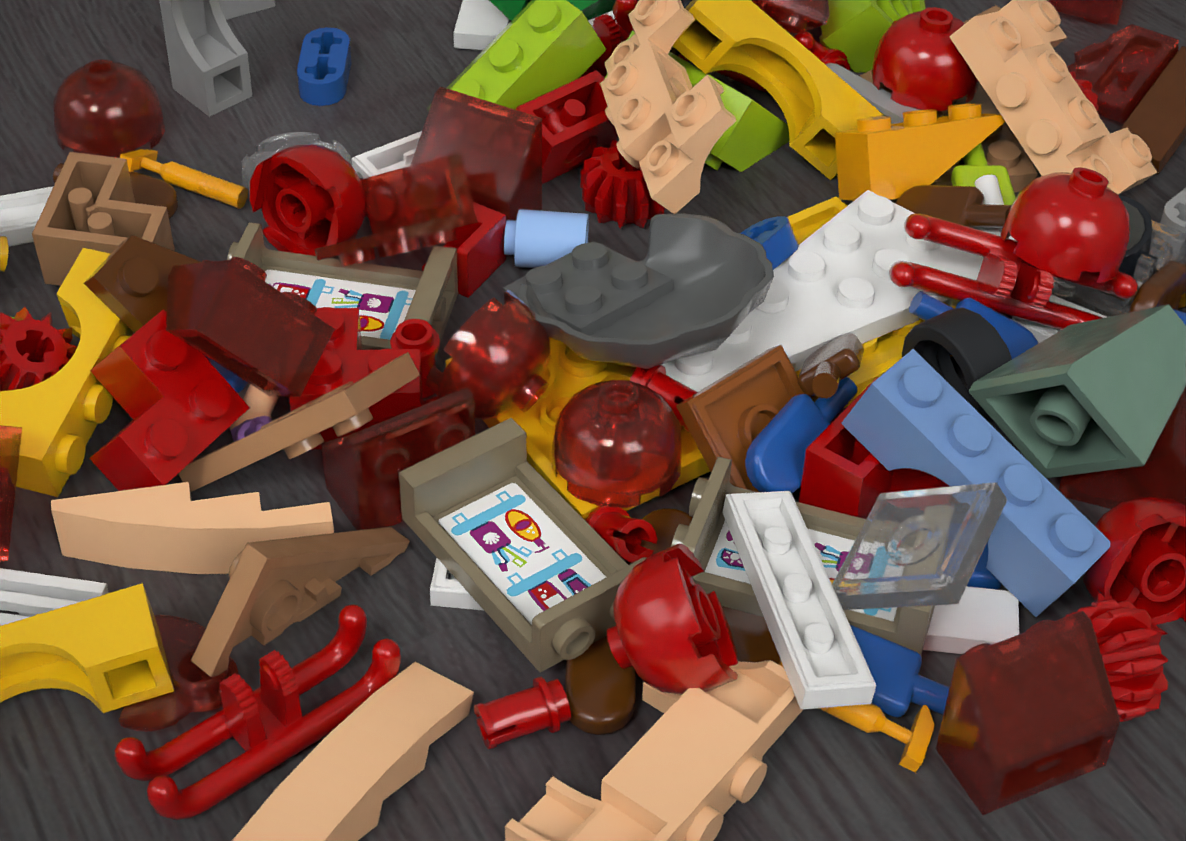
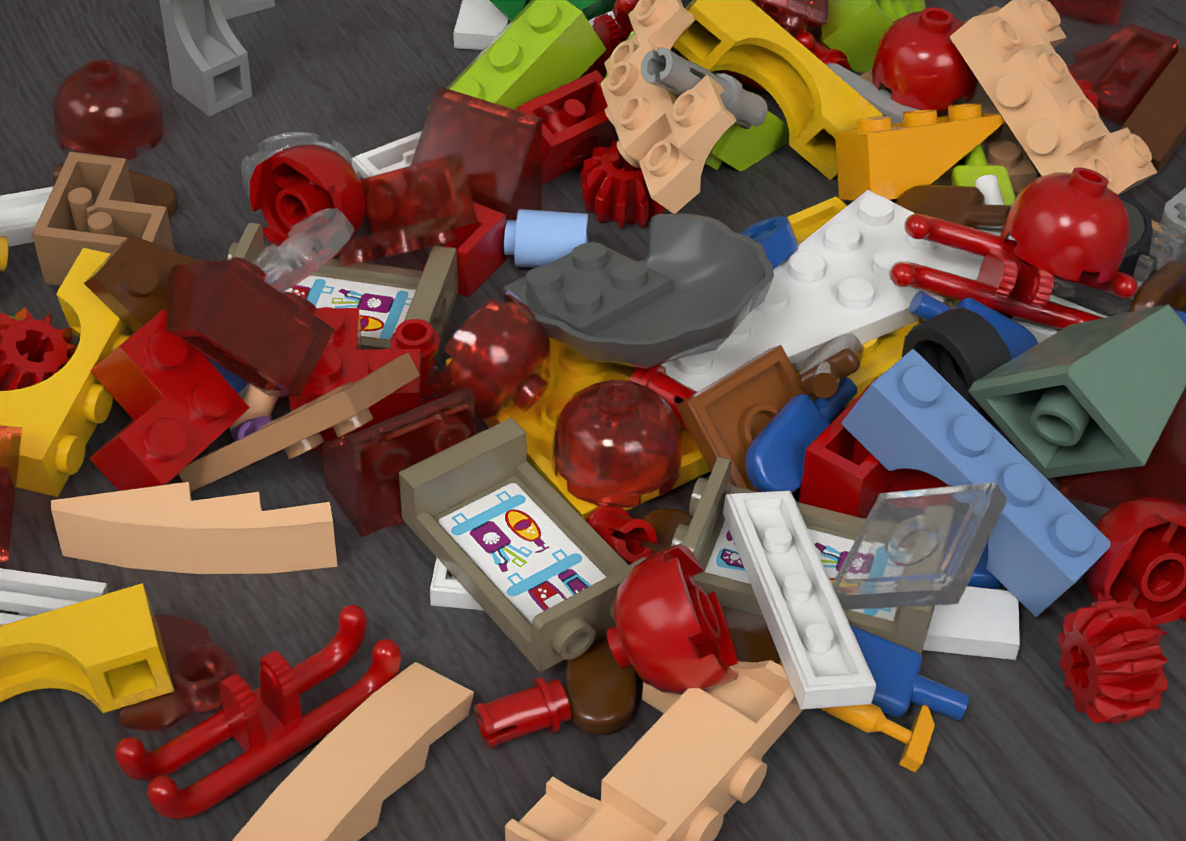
light orange piece [120,149,248,209] -> none
medium nougat wing [191,527,410,677] -> none
blue beam [297,27,351,106] -> none
clear red slope [936,611,1120,815] -> none
none -> clear tile [244,208,354,299]
none -> light grey pin [641,47,767,129]

